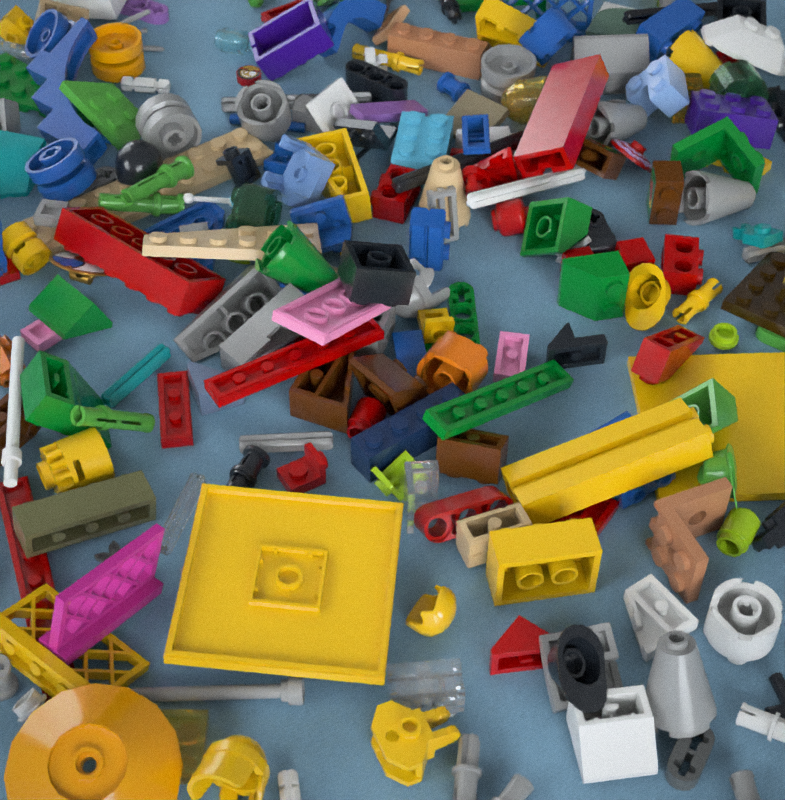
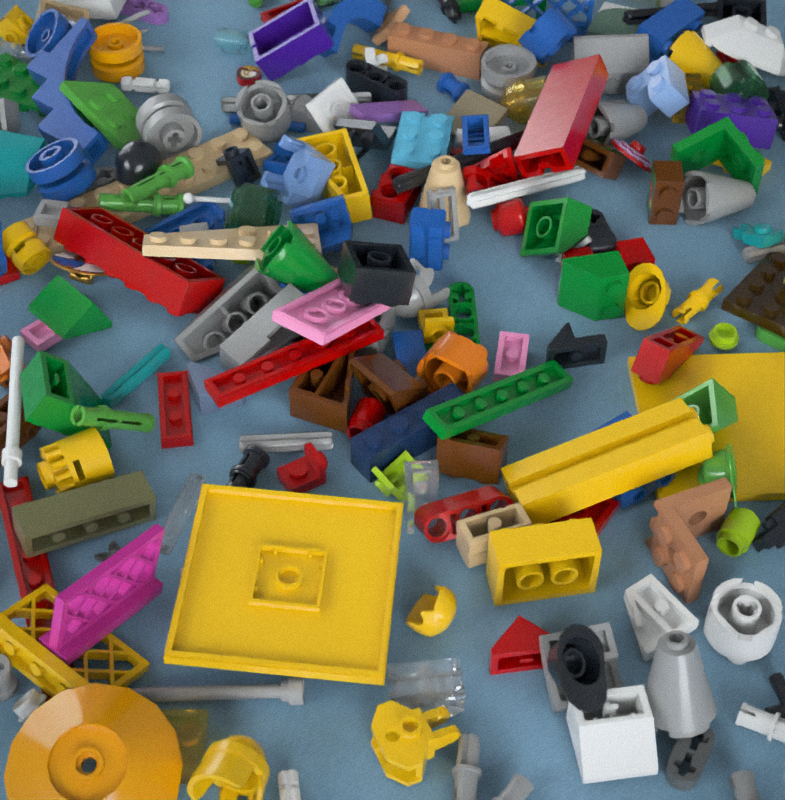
red brick [660,234,704,296] -> none

